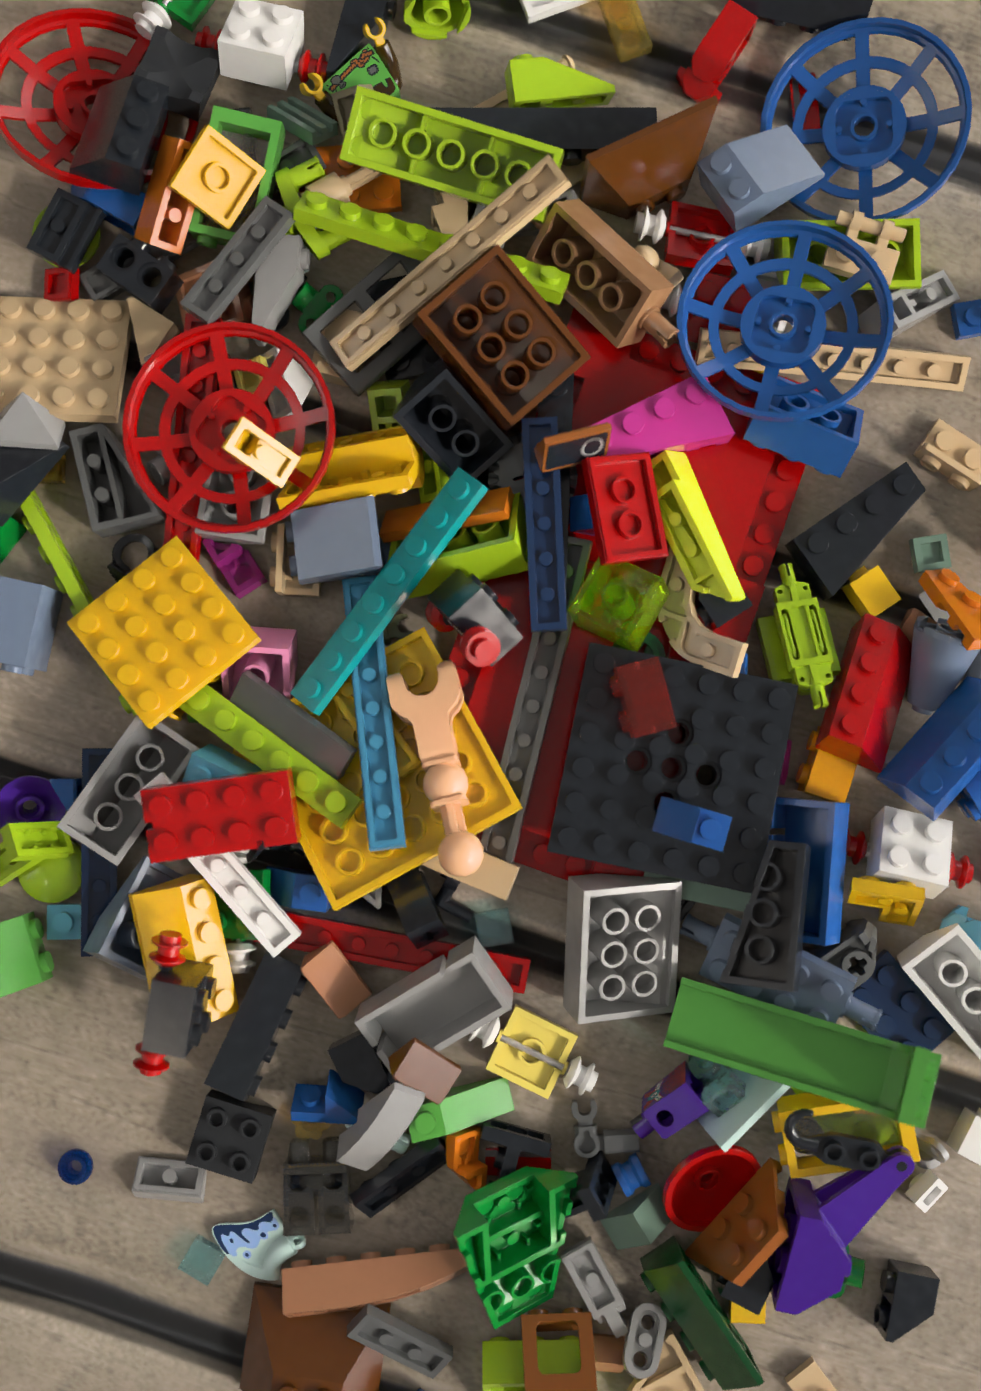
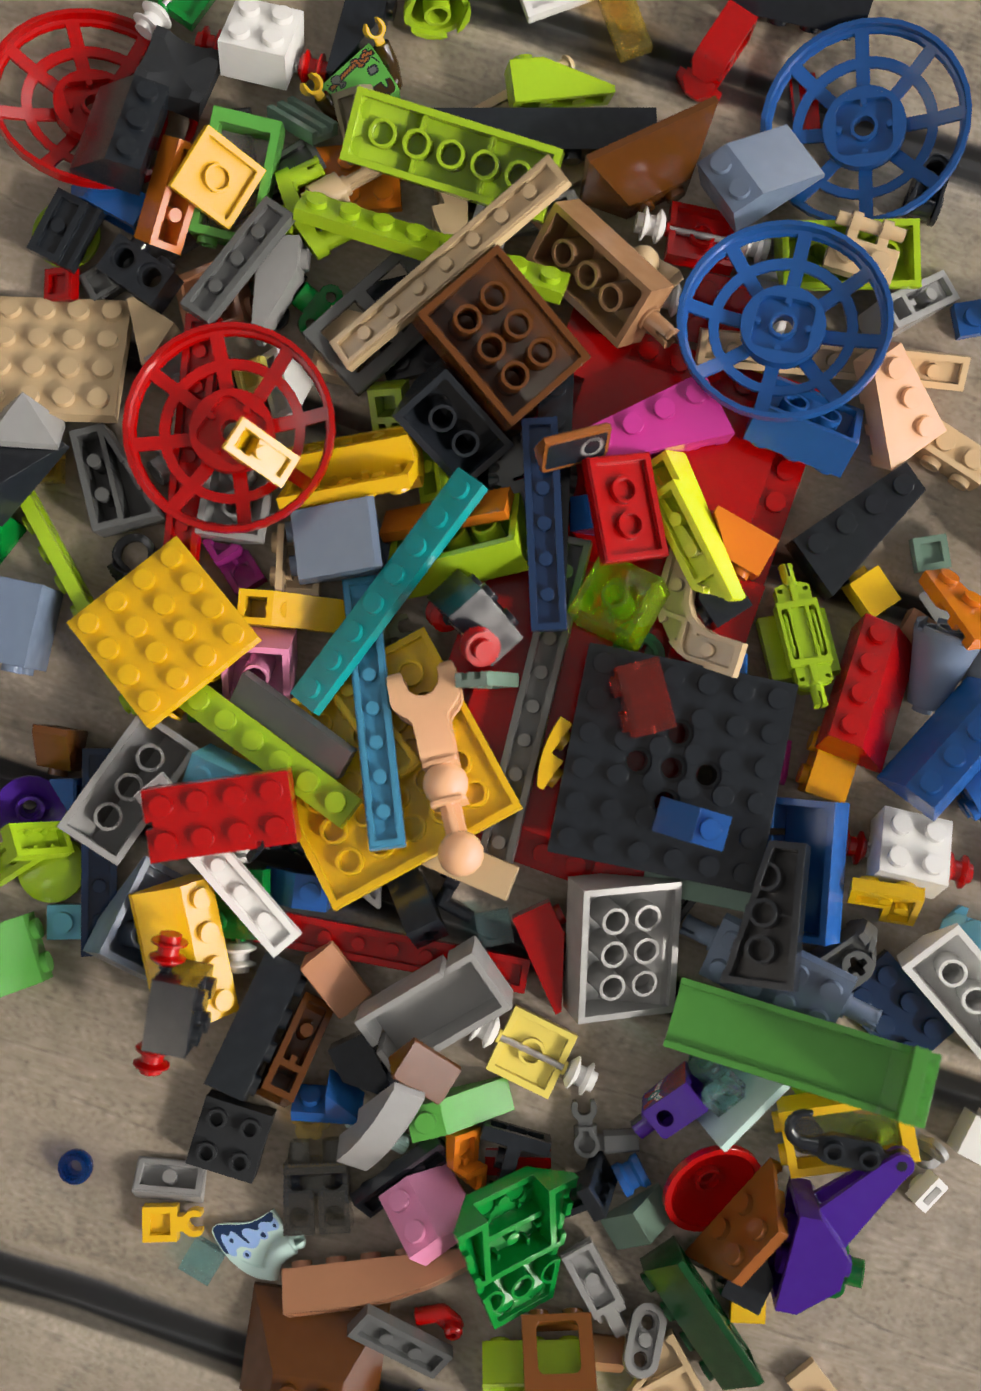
black slope [874,1259,940,1343] -> none
none -> reddish brown slope [32,724,88,777]
none -> yellow plate [142,1202,204,1243]
none -> yellow slope [237,588,346,633]
none -> reddish brown slope [256,991,333,1108]
none -> bright pink slope [378,1164,466,1266]
none -> red arm [414,1303,464,1341]
none -> sand green tile [455,671,520,689]
none -> red slope [512,898,566,1015]
none -> yellow slope [536,716,572,790]
none -> orange slope [711,505,779,581]
none -> light nougat wedge [853,342,947,471]
none -> black piece [900,153,950,227]

